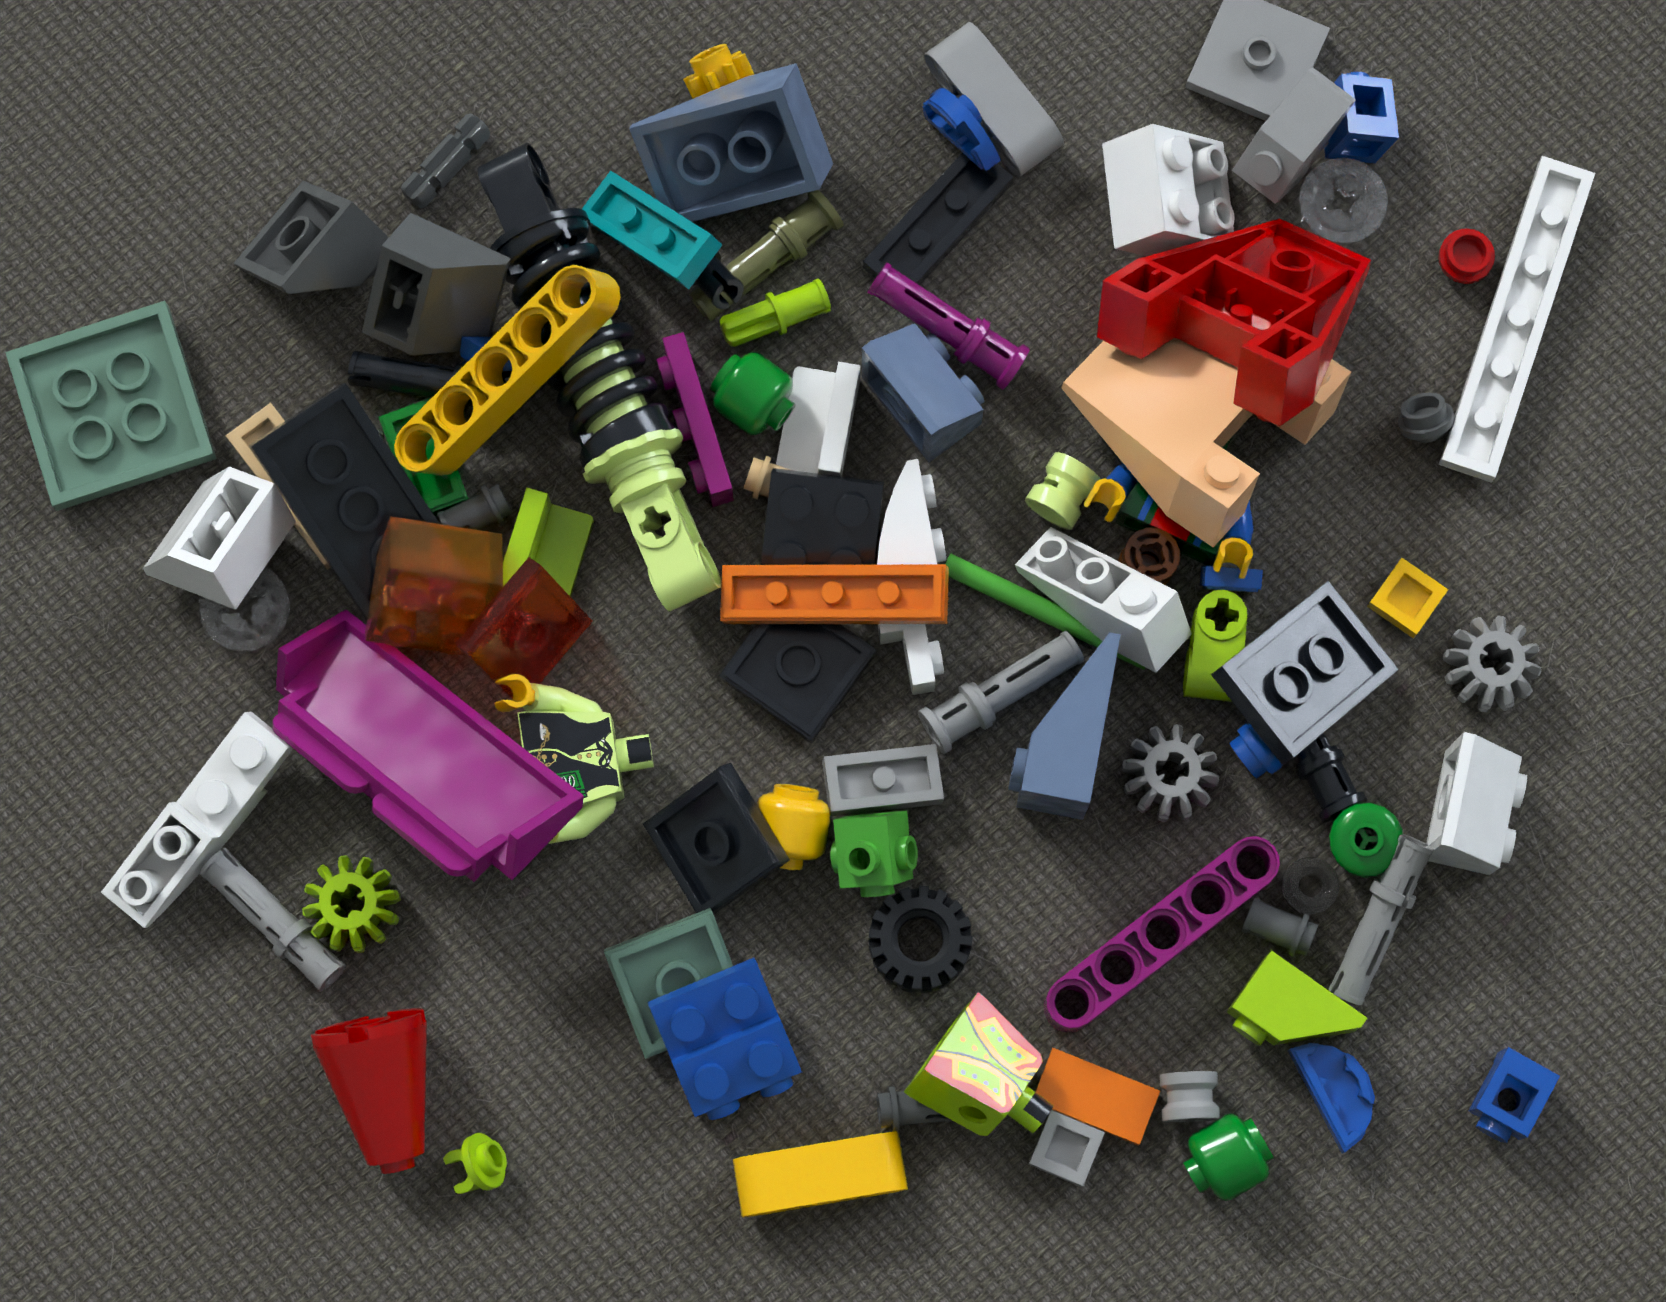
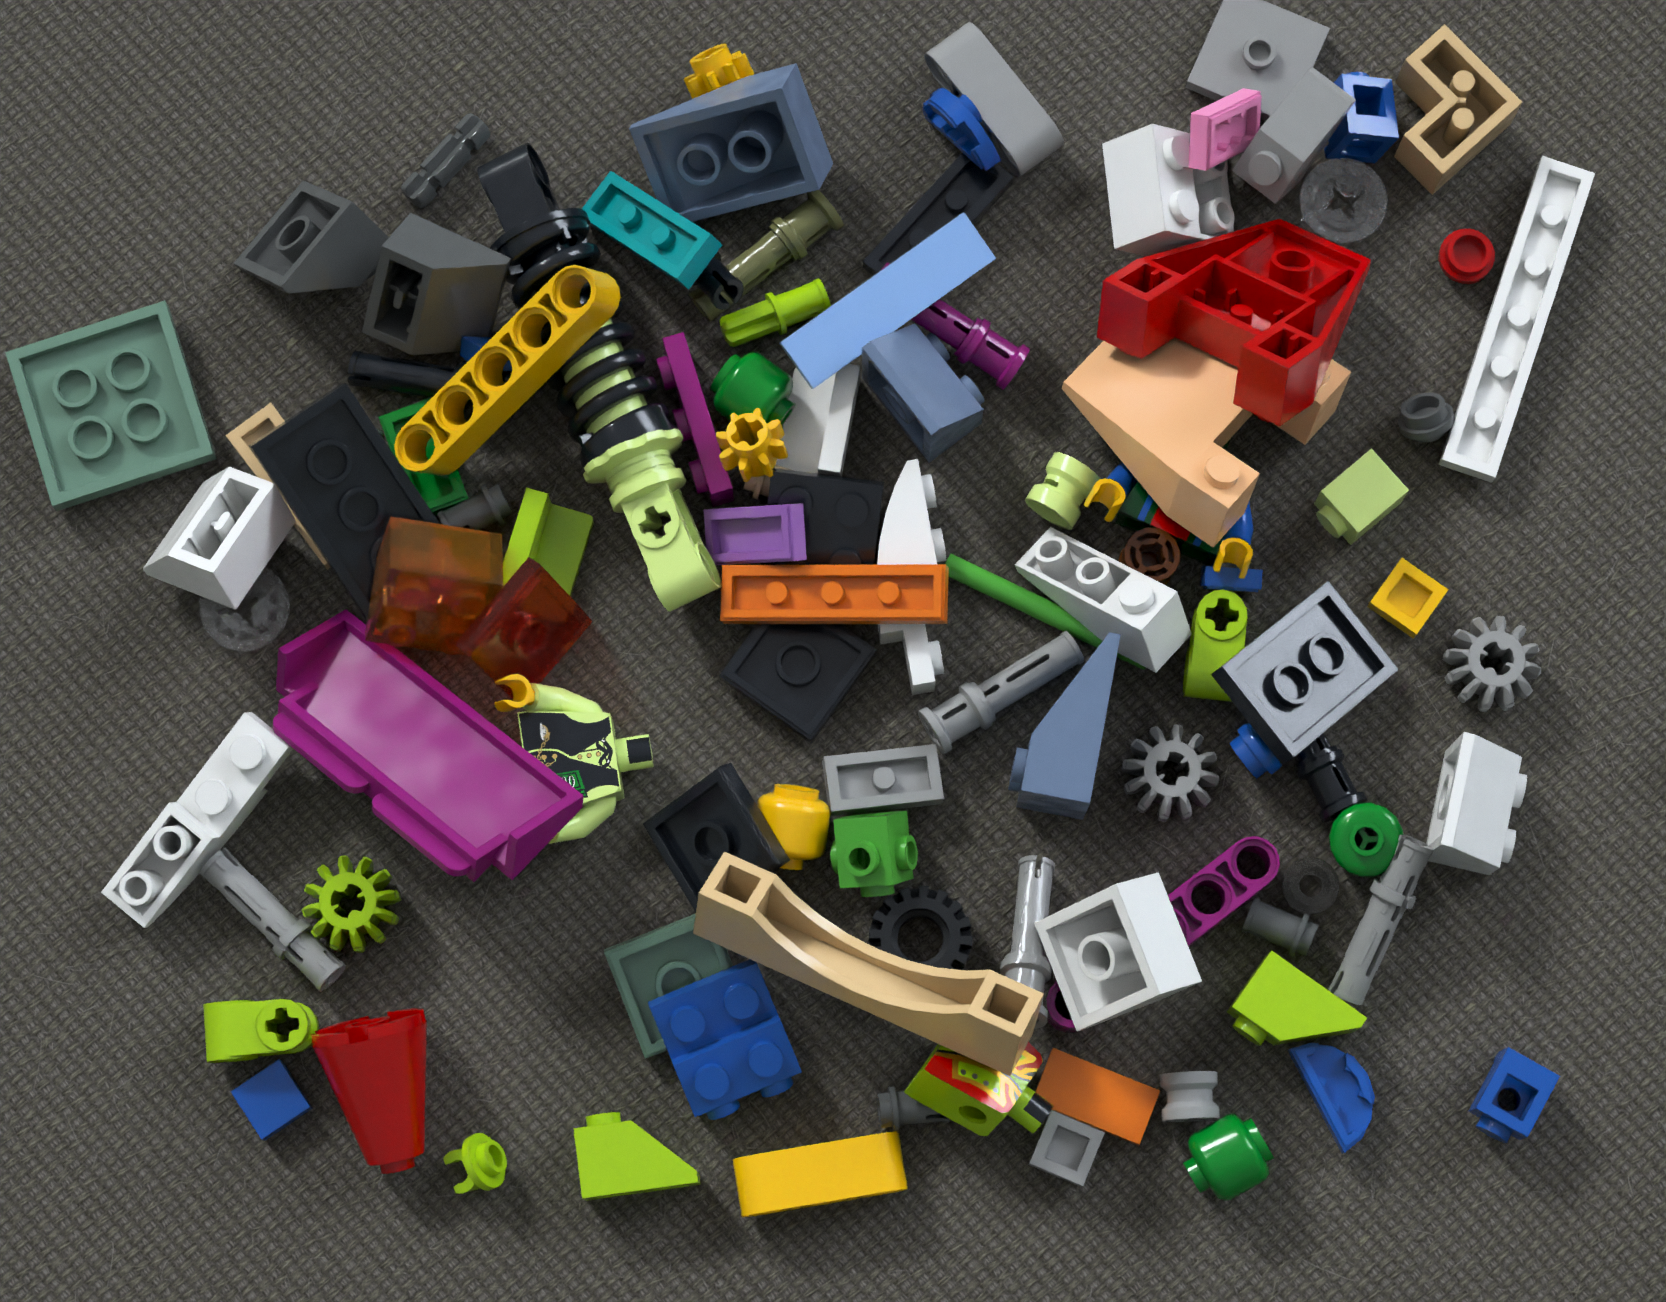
none -> lime piece [203,999,319,1063]
none -> blue tile [231,1059,313,1141]
none -> lime slope [573,1112,701,1201]
none -> tan arch [693,852,1044,1076]
none -> medium lavender tile [704,503,807,565]
none -> yellow gear [716,408,788,482]
none -> light blue tile [779,212,996,389]
none -> light grey pin [1000,855,1055,1029]
none -> white slope [1034,872,1202,1031]
none -> bright pink plate [1189,88,1262,171]
none -> yellowish green brick [1314,448,1409,545]
none -> tan brick [1394,24,1522,195]

